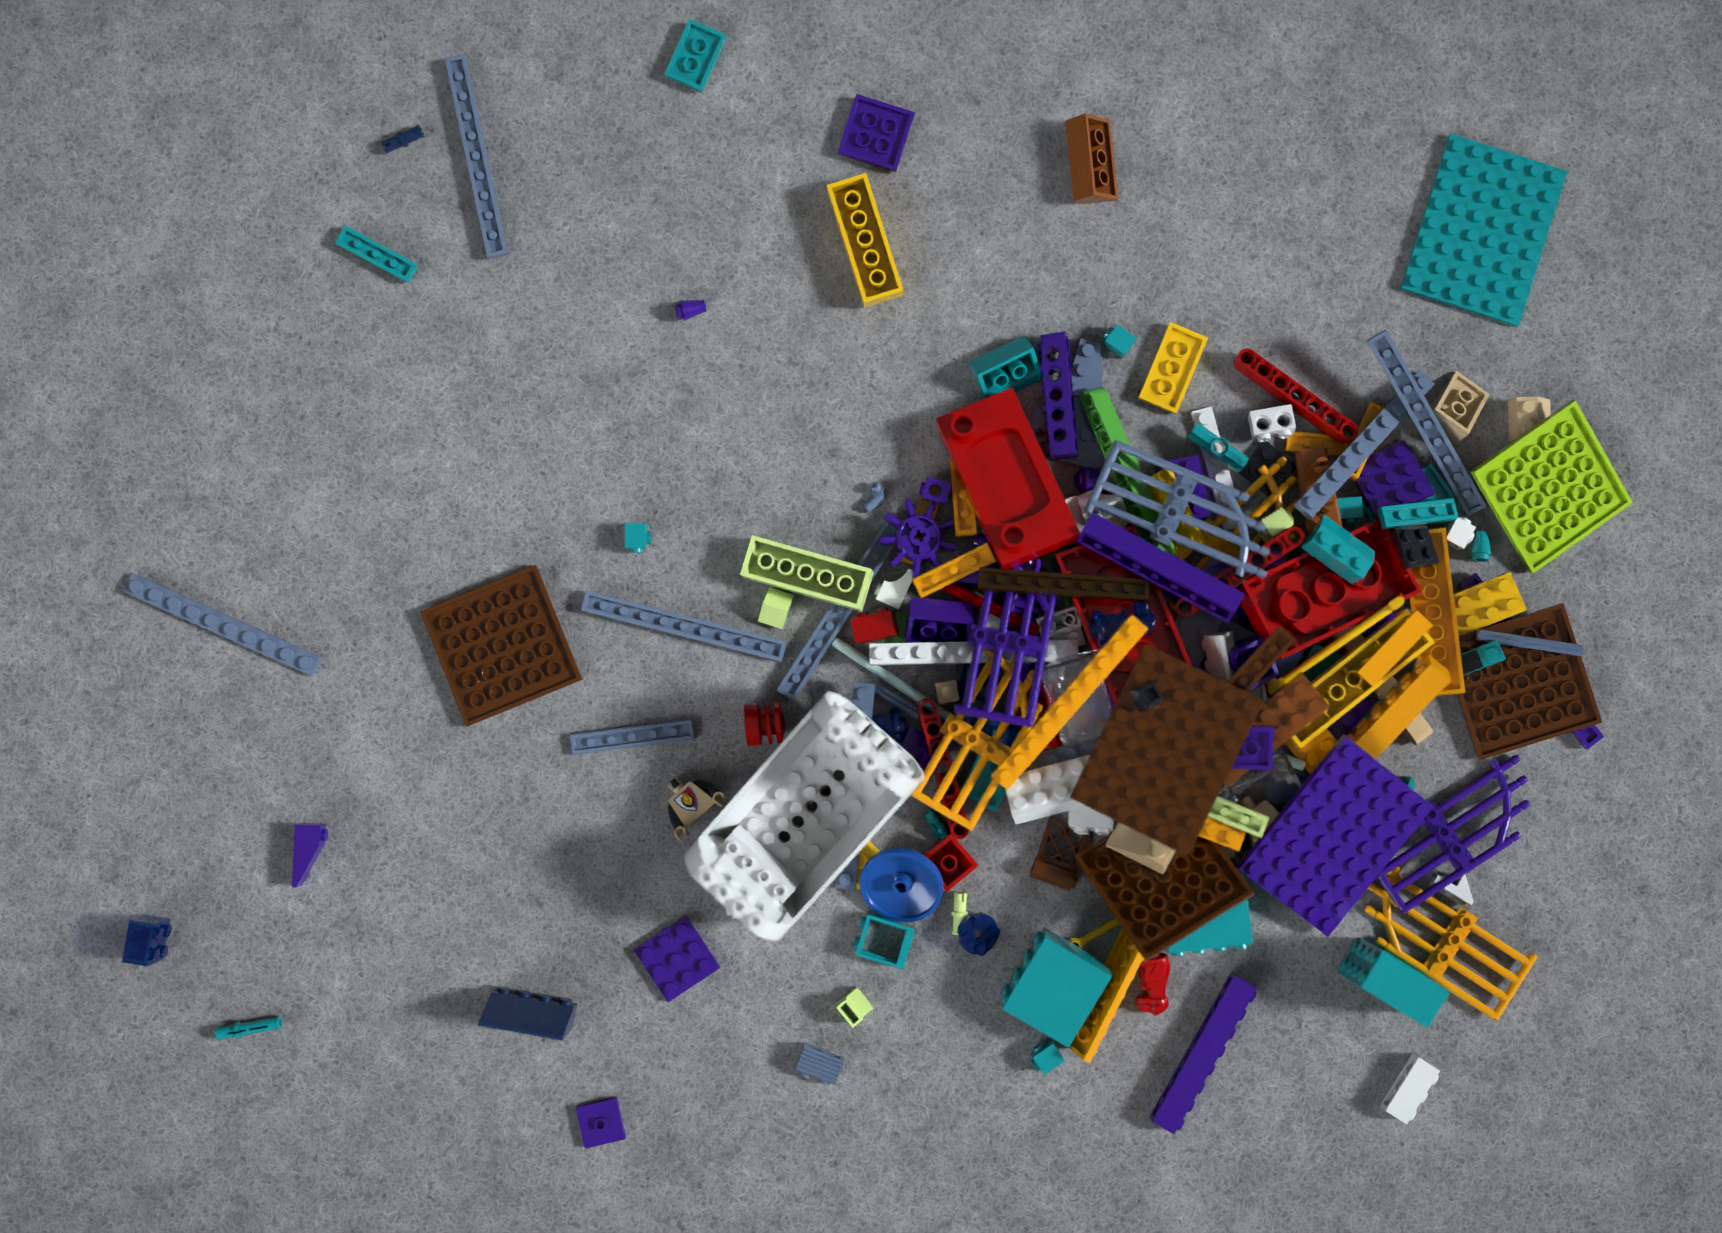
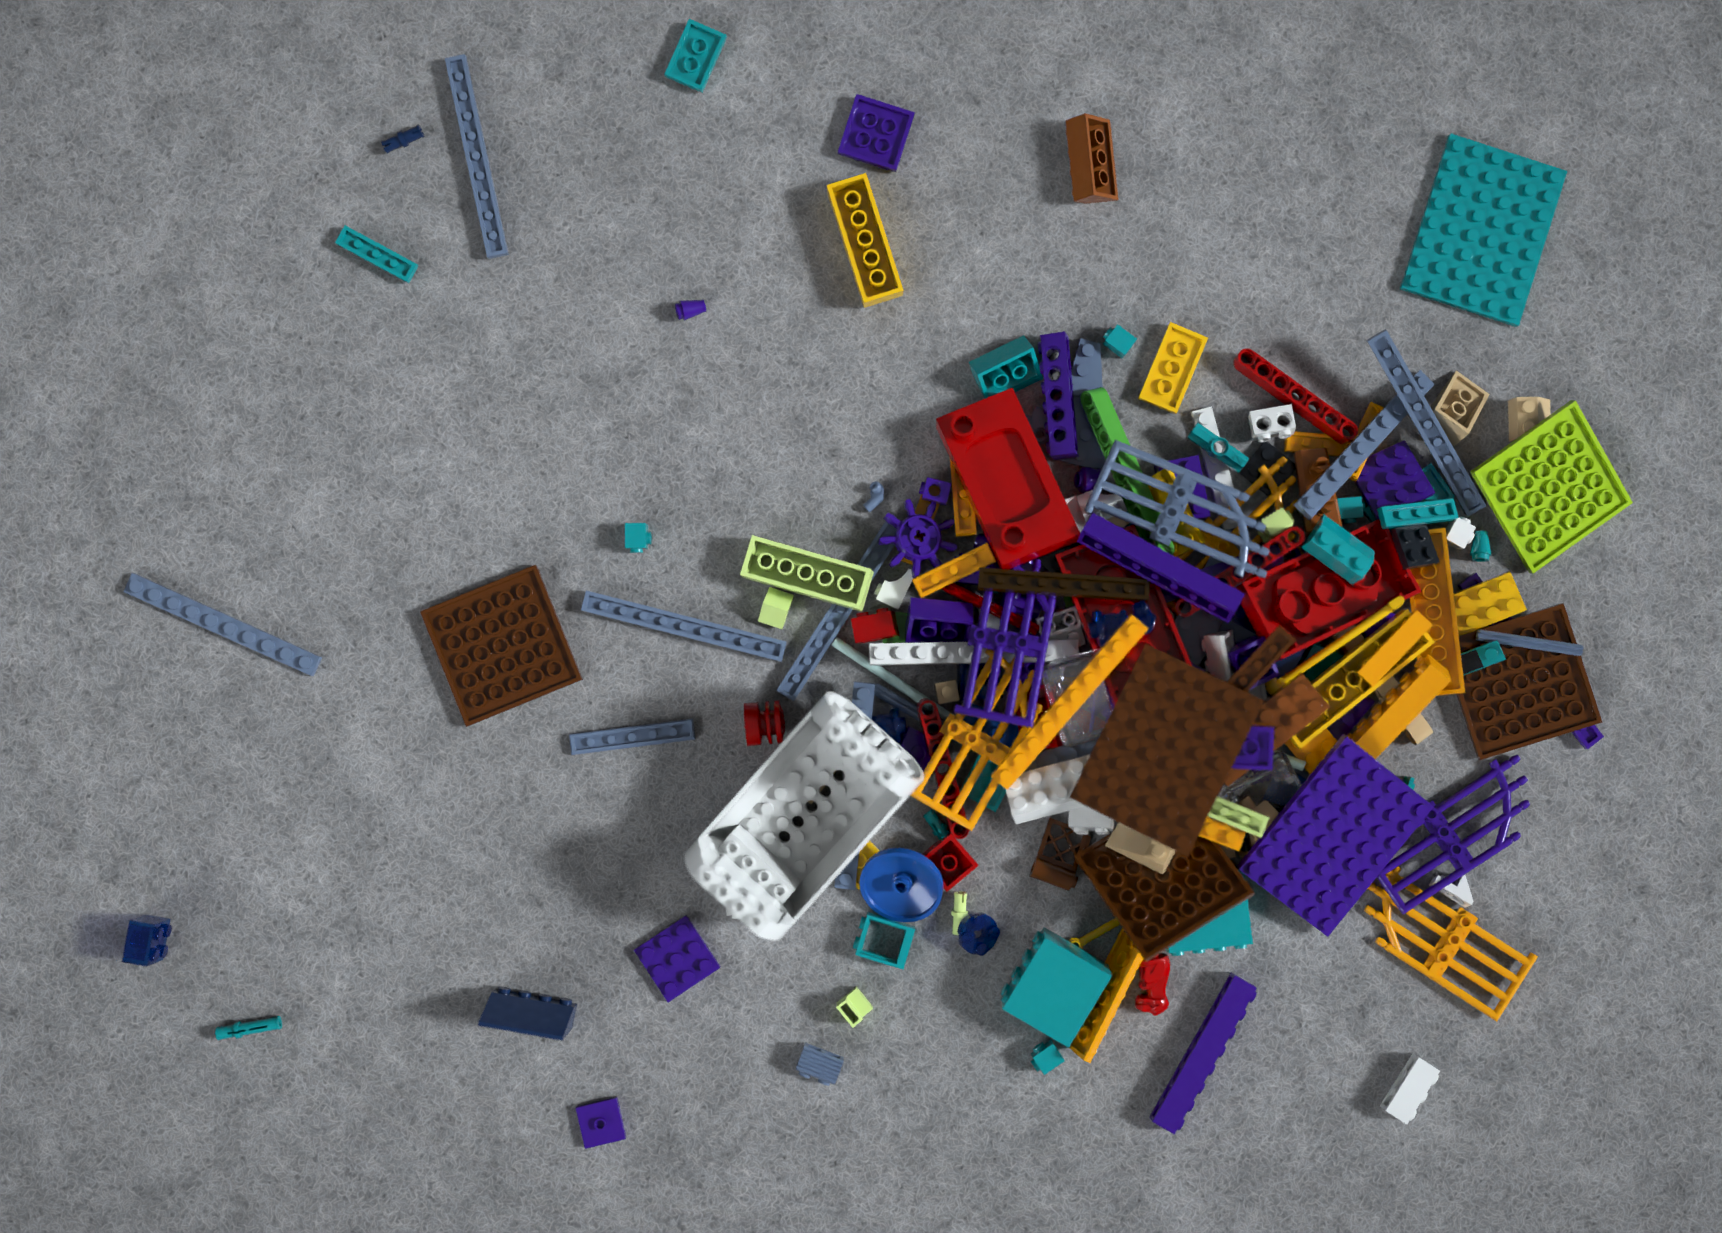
dark purple slope [292,823,328,888] -> none
torso [667,777,728,841] -> none
black slope [1131,682,1164,713] -> none
teal brick [1338,938,1450,1029] -> none

